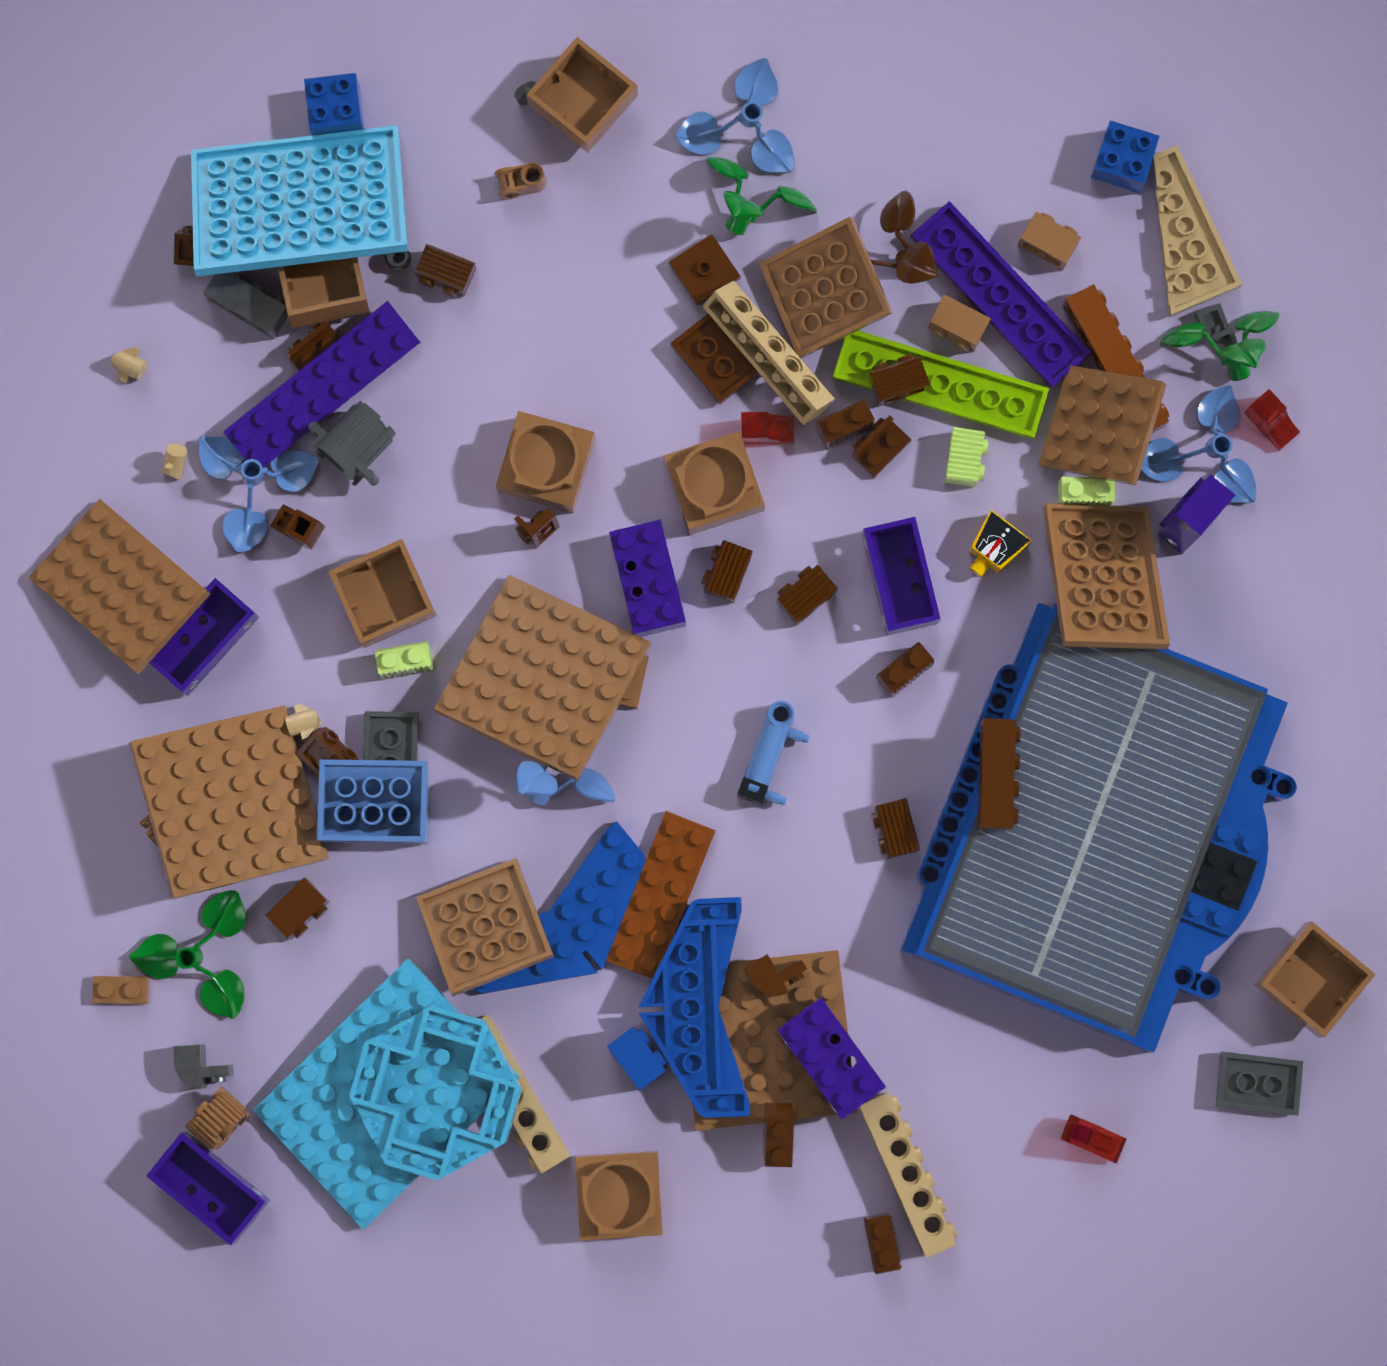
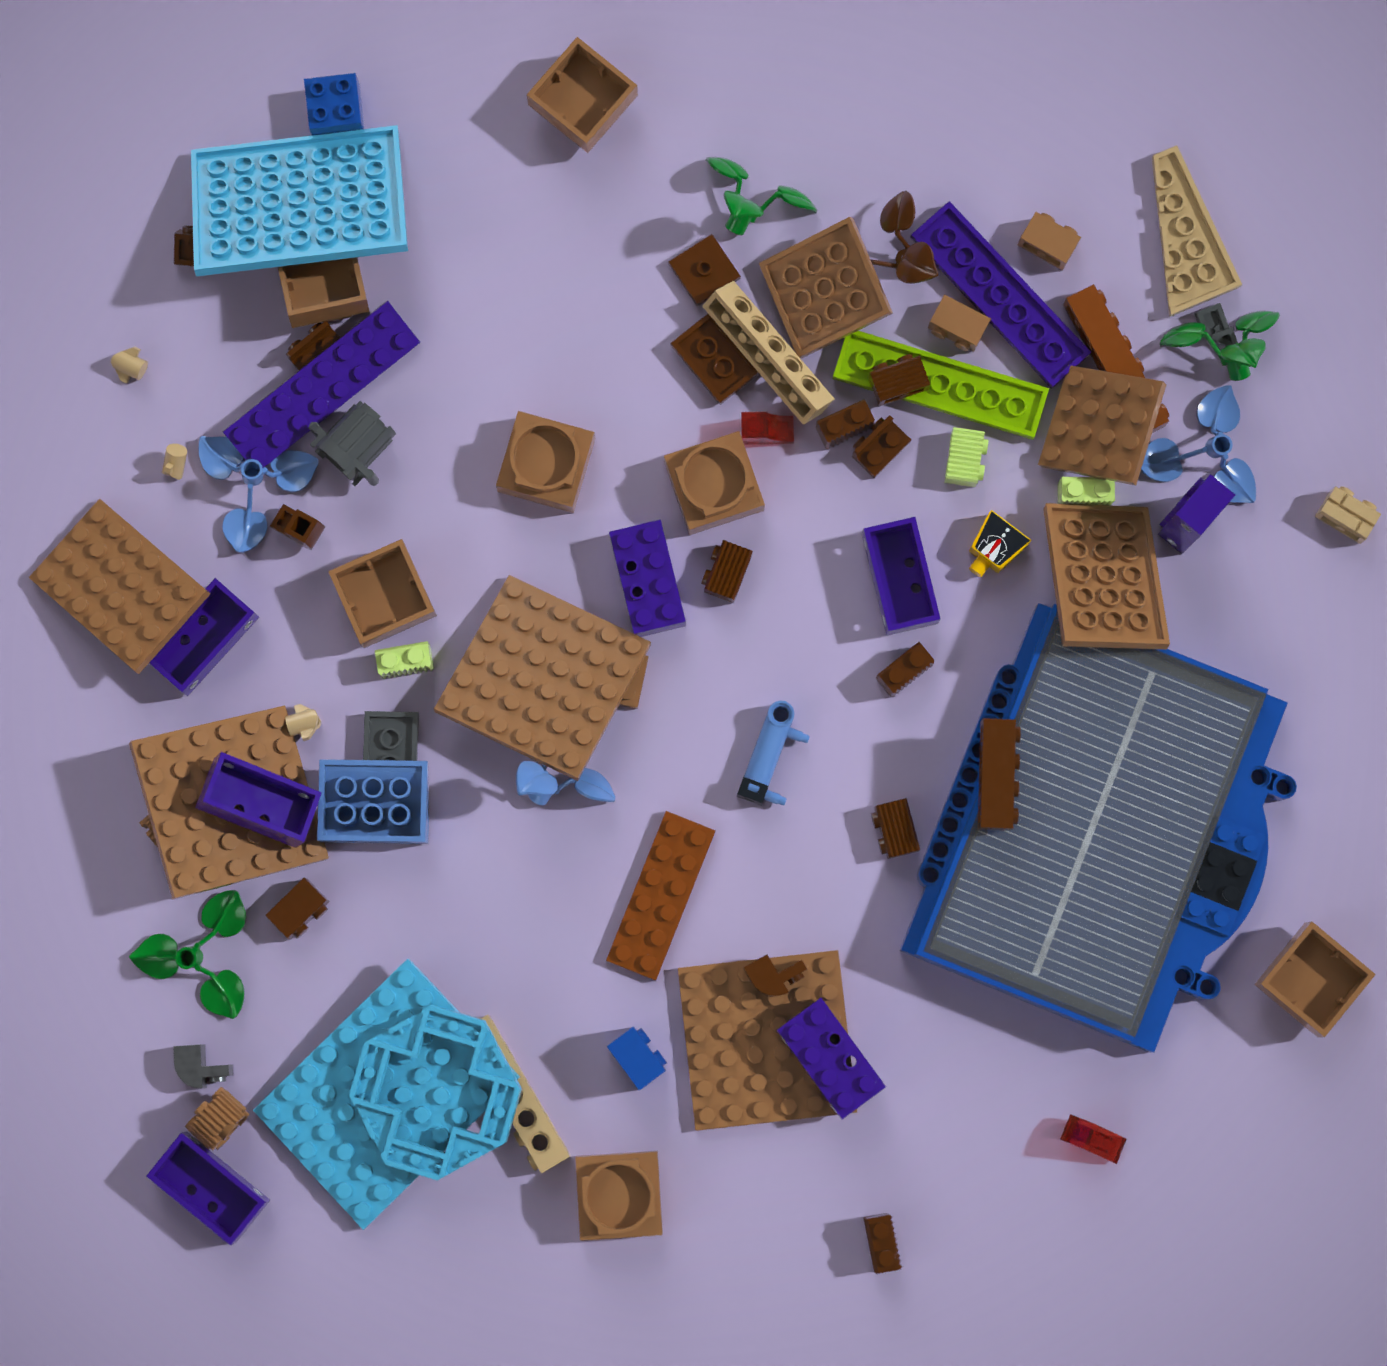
medium nougat plate [92,976,149,1004] -> none
flat silver brick [203,272,288,339] -> none
reddish brown bracket [295,727,358,777] -> none
dark grey plate [385,250,411,272] -> none
reddish brown brick [415,244,477,297] -> none
medium nougat plate [416,858,554,997] -> none
blue wing [475,821,645,994] -> none
medium nougat piece [494,163,546,200] -> none
dark grey tile [514,81,536,105] -> none
reddish brown bracket [514,508,560,548] -> none
blue wing [639,897,750,1118] -> none
medium blue plant [676,58,794,173] -> none
reddish brown brick [763,1103,794,1167] -> none
reddish brown brick [776,565,838,626] -> none
tan brick [859,1092,958,1258] -> none
blue brick [1090,120,1160,193] -> none
dark grey plate [1215,1052,1303,1116] -> none
clear red arch [1244,389,1300,451] -> none
none -> dark purple piece [195,752,322,848]
none -> tan brick [1315,486,1381,544]

